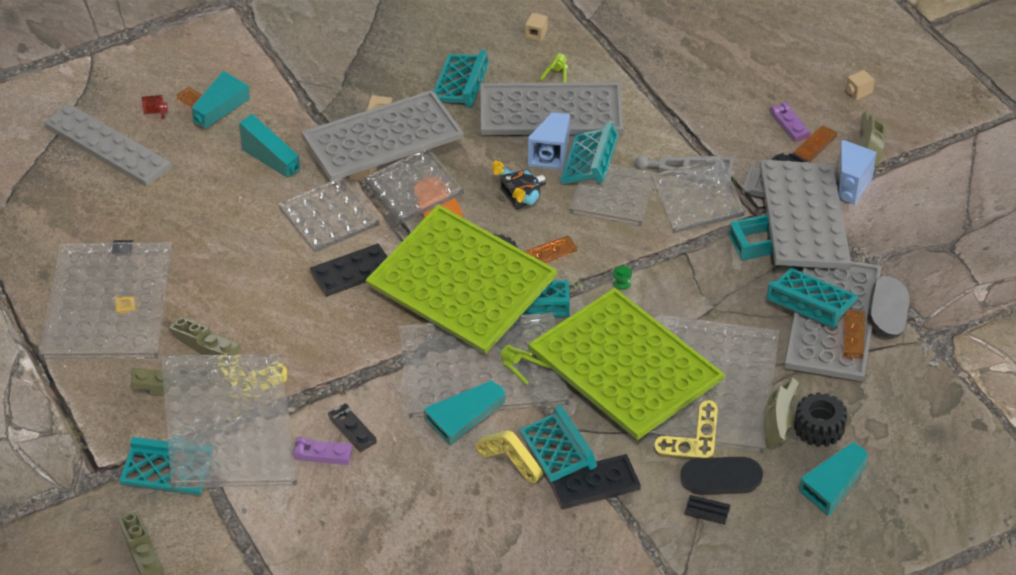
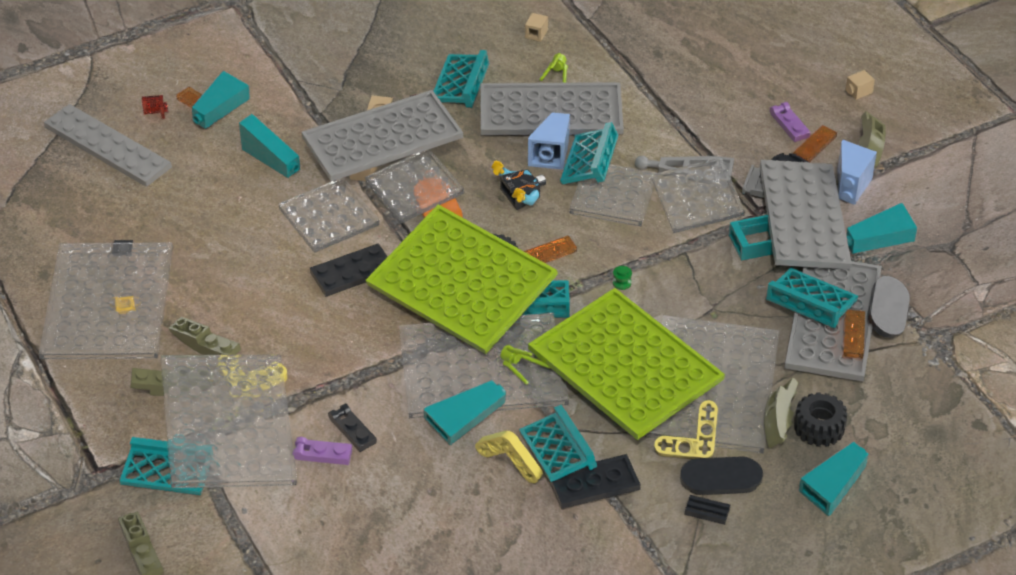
none -> teal slope [846,203,917,254]

